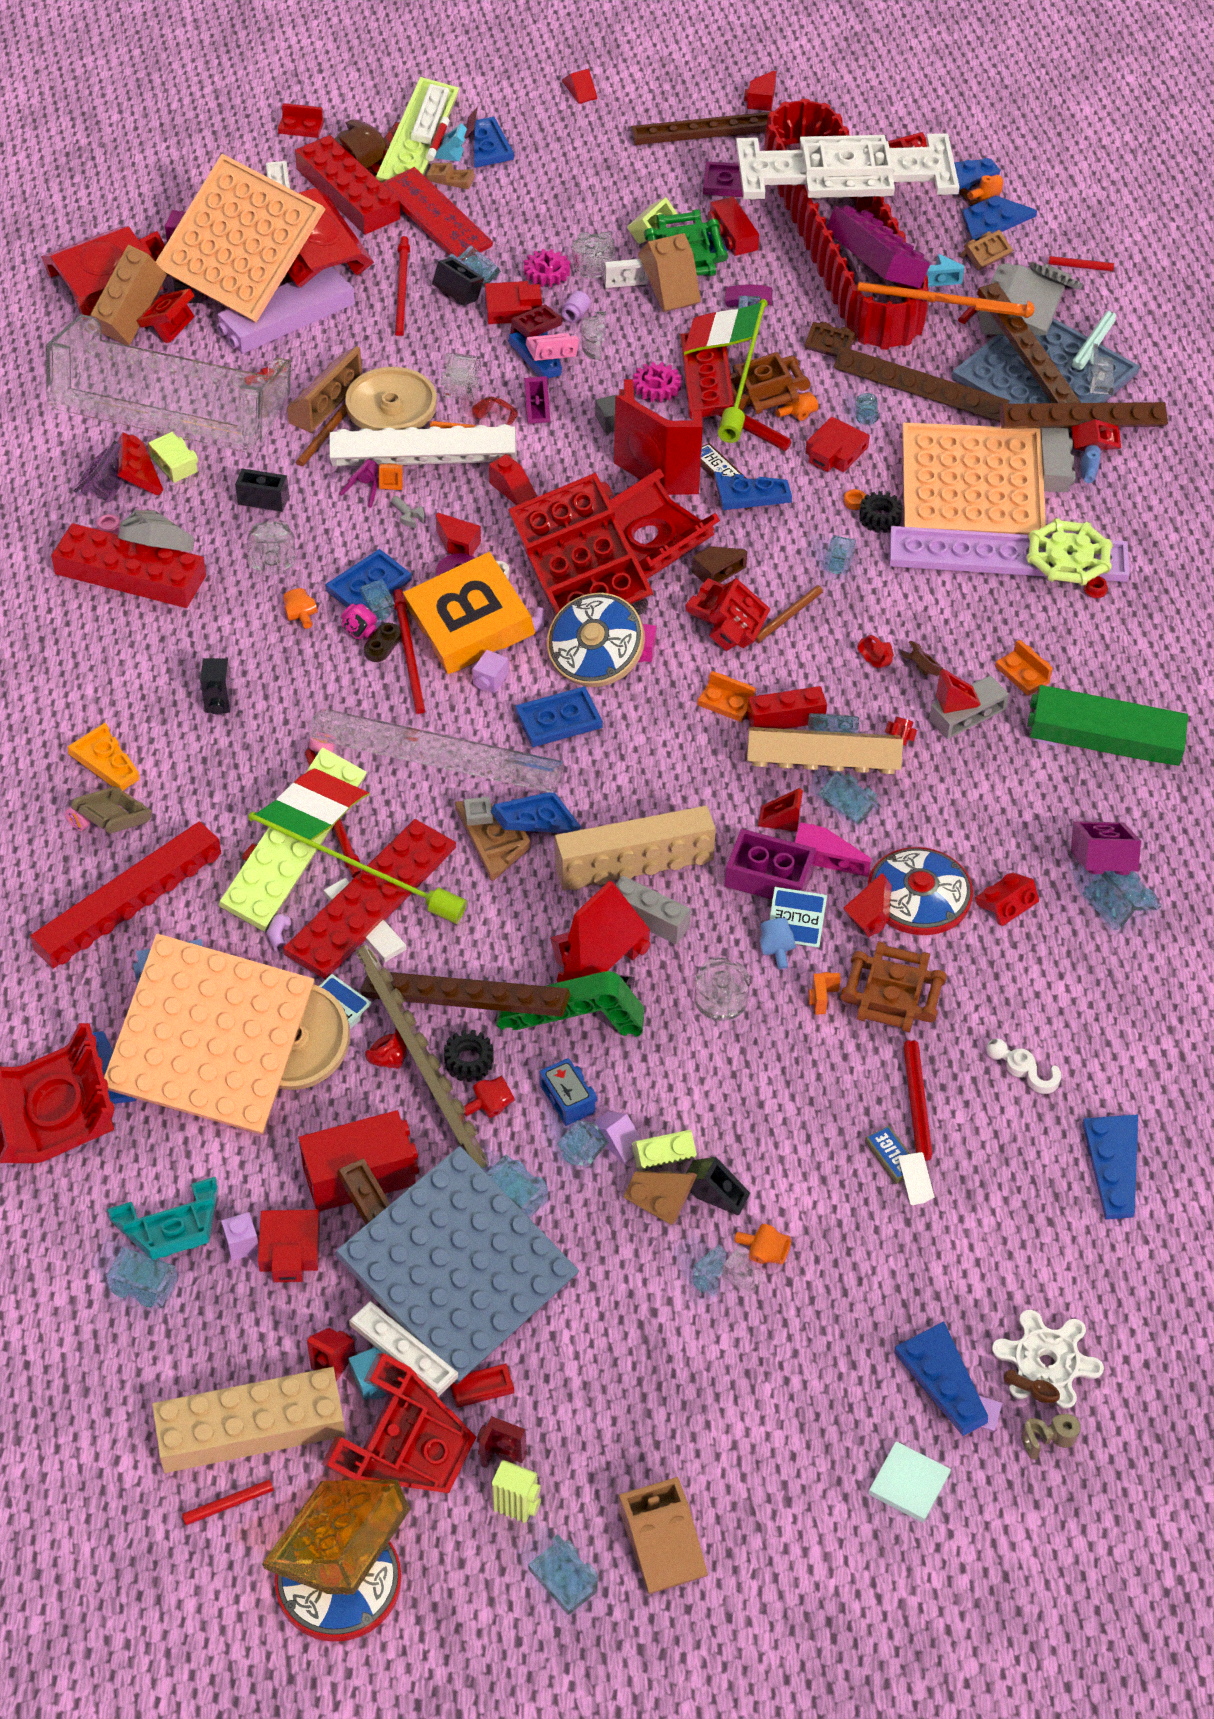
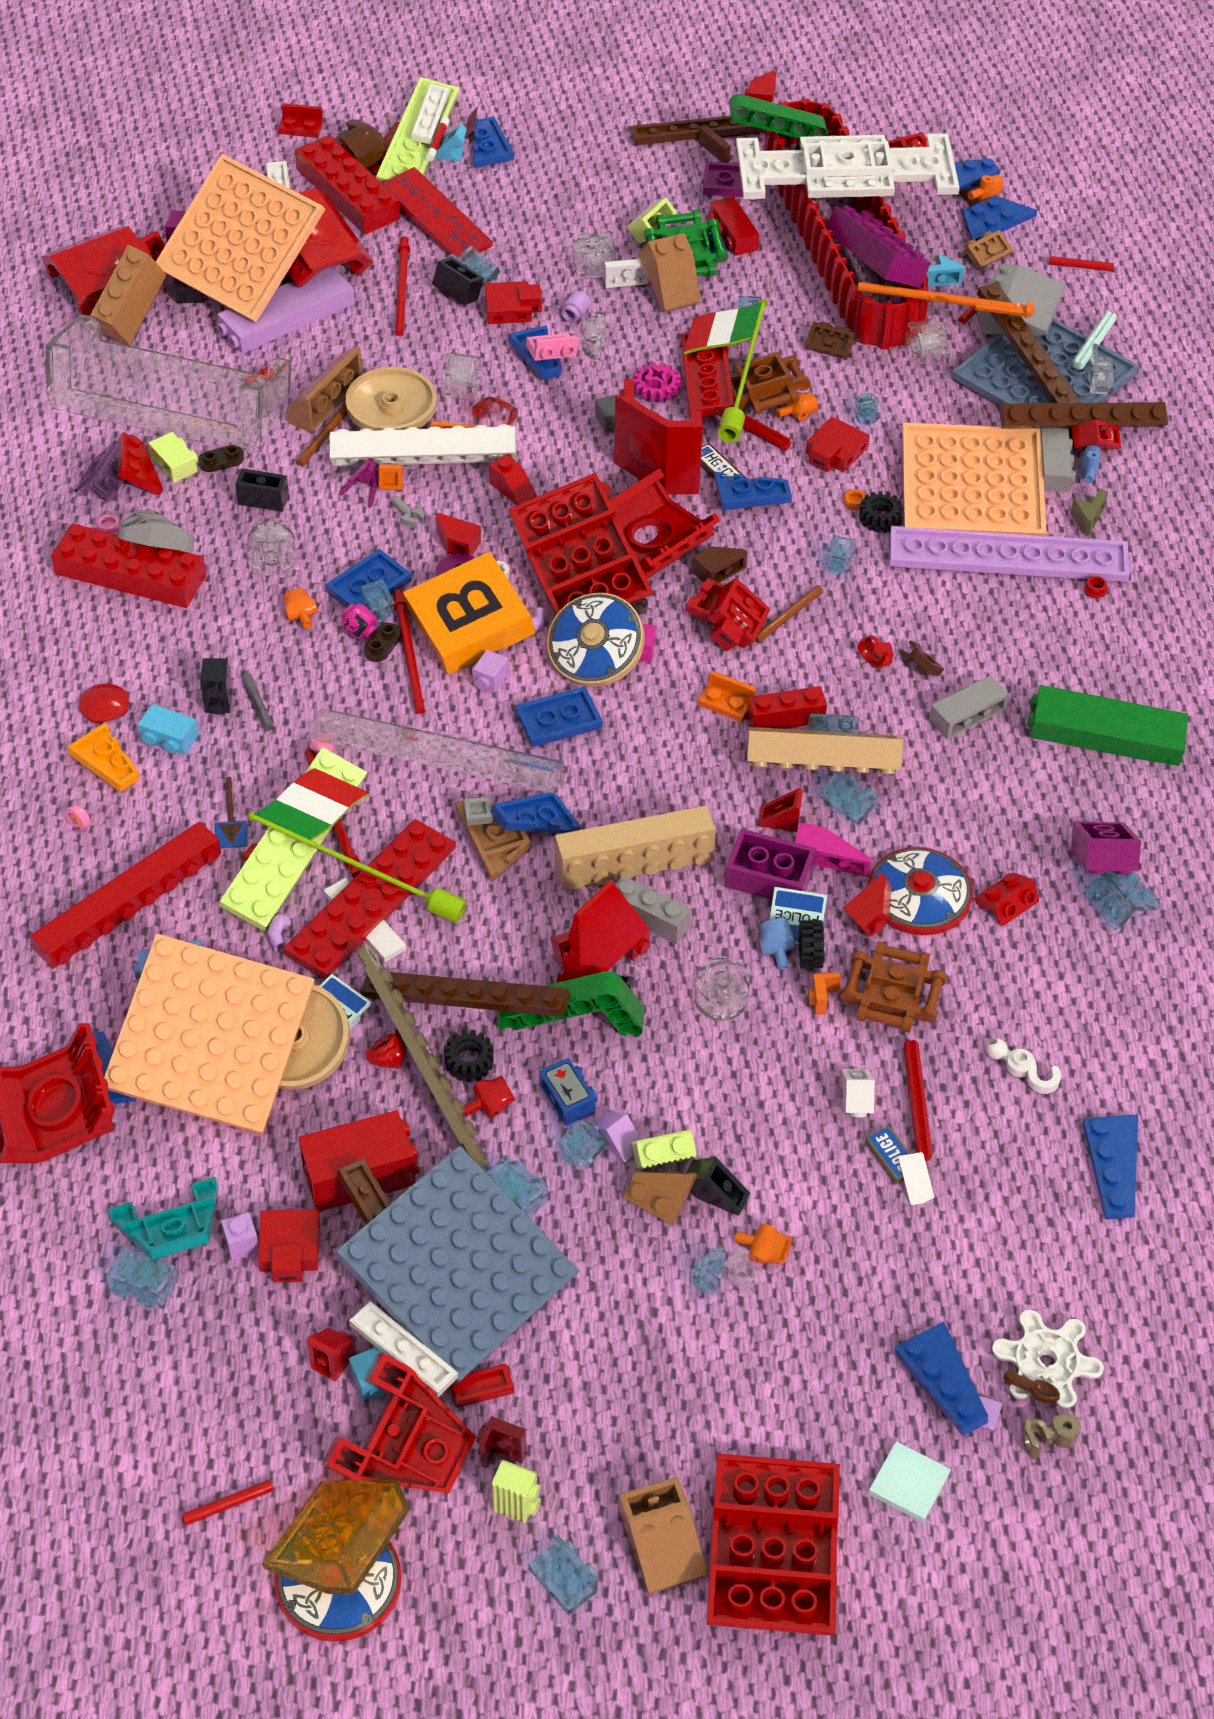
dark tan container [71,786,152,834] -> none
red bracket [136,289,195,343] -> none
tan brick [152,1367,346,1473] -> none
medium nougat slope [426,163,475,189] -> none
dark red bracket [510,304,563,338] -> none
dark pink gear [524,249,570,287] -> none
magenta slope [524,376,551,424] -> none
red slope [562,68,597,104] -> none
magenta slope [725,284,773,307] -> none
reddish brown plate [833,346,1010,422] -> none
red gear [885,716,917,746] -> none
red slope [936,669,981,713] -> none
orange bracket [995,640,1053,696] -> none
yellowish green plate [1026,518,1113,586] -> none
light grey gear [1029,261,1083,289] -> none
none -> red dish [79,683,129,724]
none -> medium azure brick [137,704,199,756]
none -> dark brown plate [198,445,244,472]
none -> piece [215,777,248,848]
none -> flat silver bar [242,673,274,732]
none -> reddish brown tile [699,125,731,163]
none -> red slope [706,1454,840,1636]
none -> green beam [729,94,828,150]
none -> black tyre [798,920,825,968]
none -> white slope [841,1069,875,1117]
none -> clear brick [905,317,951,367]
none -> olive slope [1071,489,1108,536]

